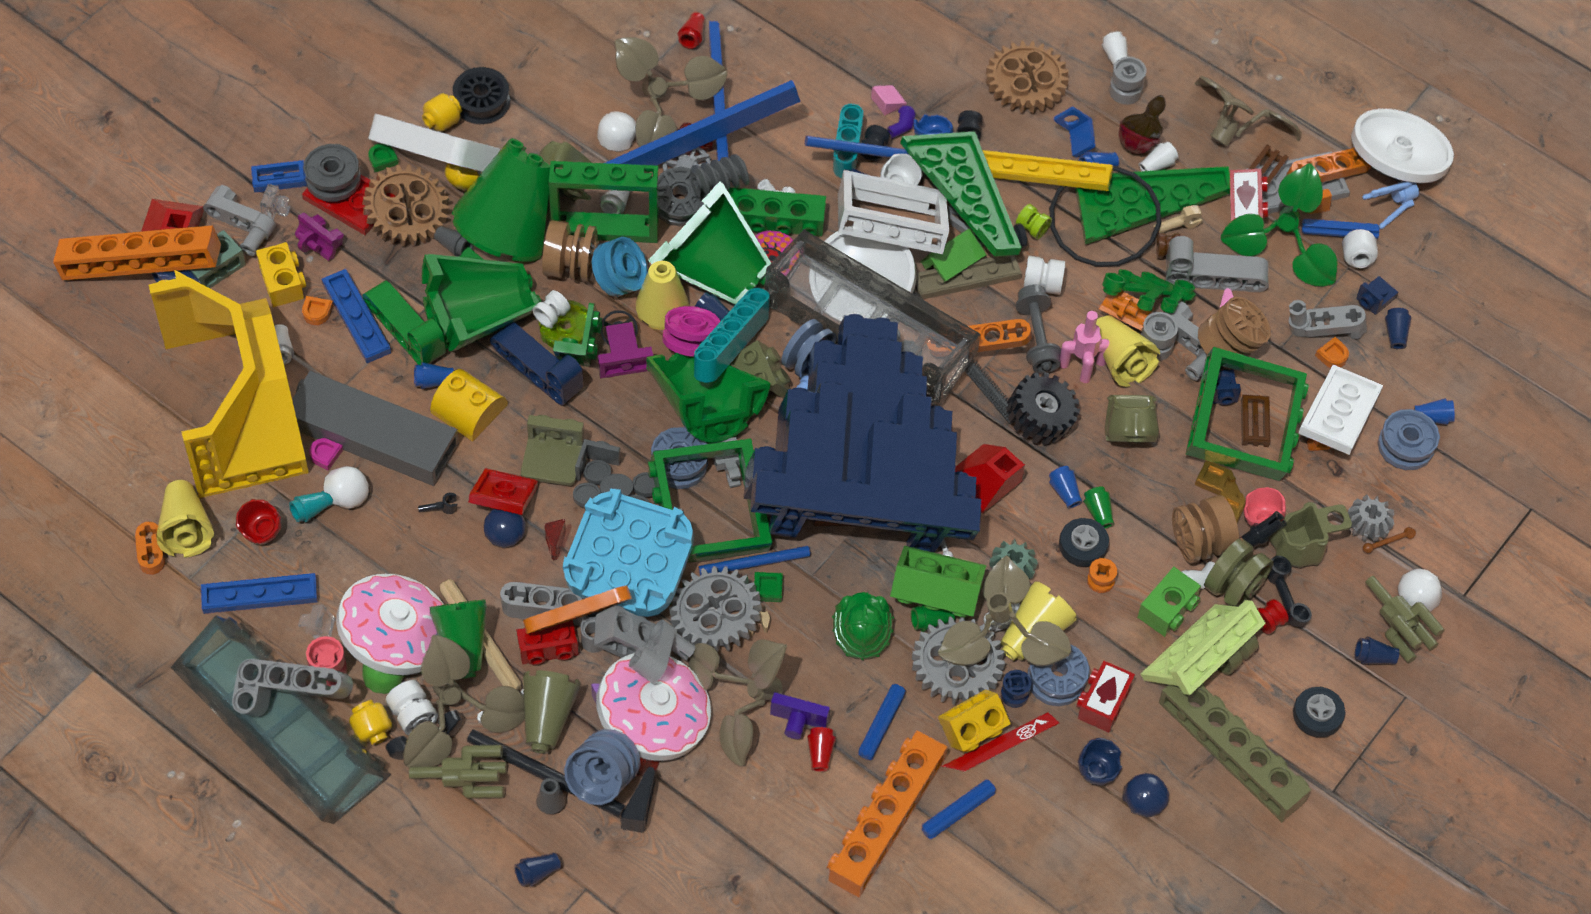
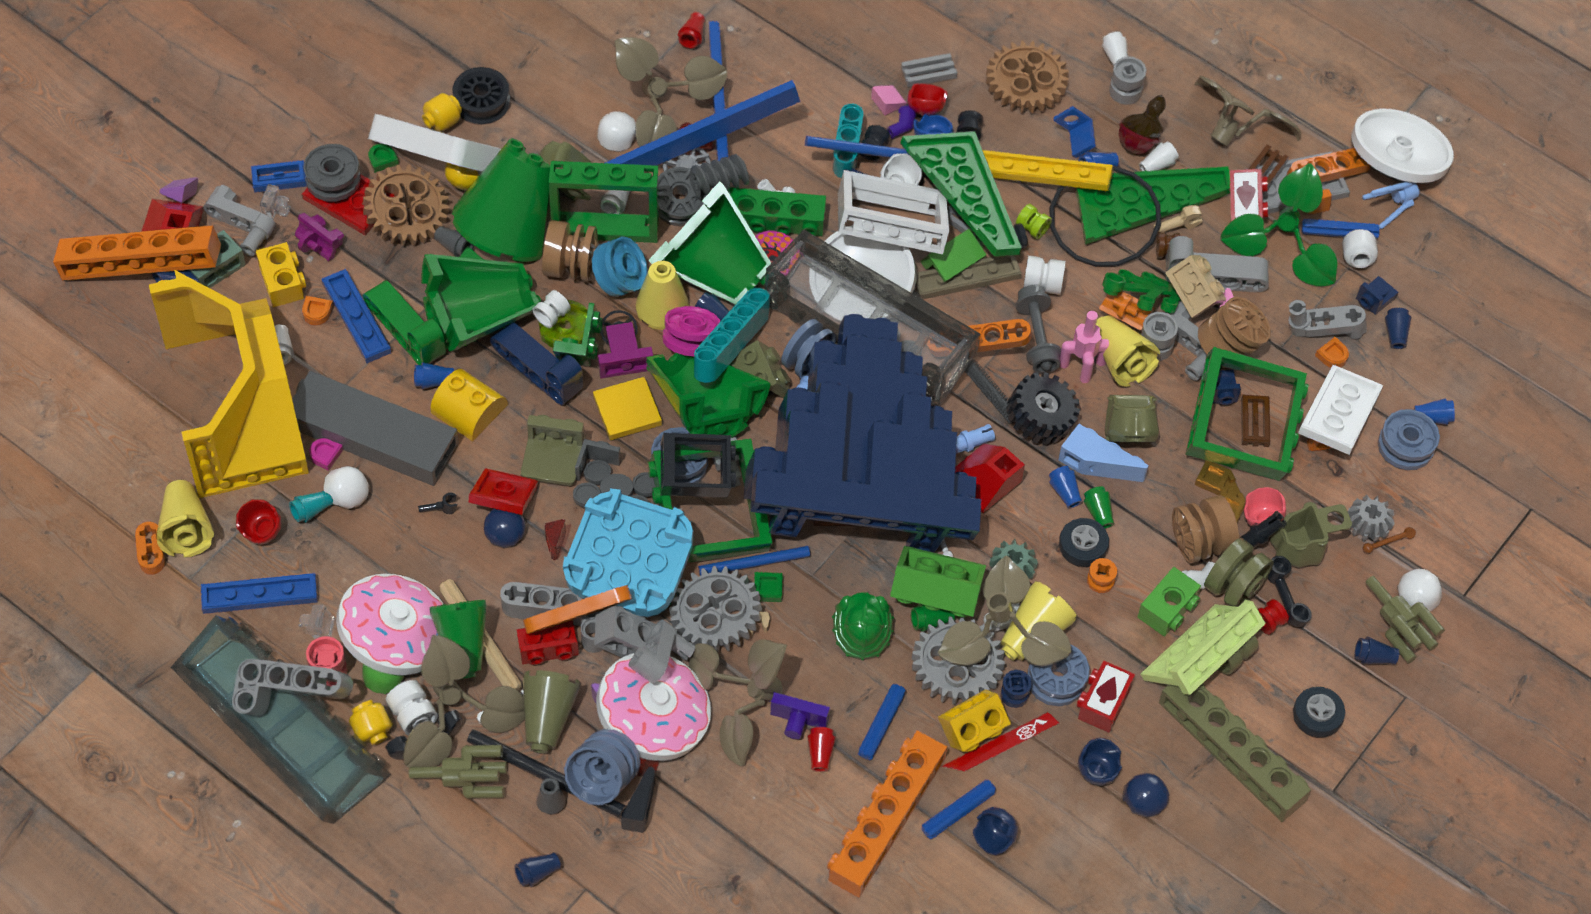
none -> medium lavender slope [159,177,198,203]
none -> yellow tile [593,377,662,440]
none -> black window [660,433,736,498]
none -> light grey tile [901,53,957,87]
none -> red hair [907,83,947,116]
none -> light blue pin [956,424,995,454]
none -> dark blue hair [973,806,1018,856]
none -> light blue slope [1059,424,1149,482]
none -> tan bracket [1165,255,1227,318]

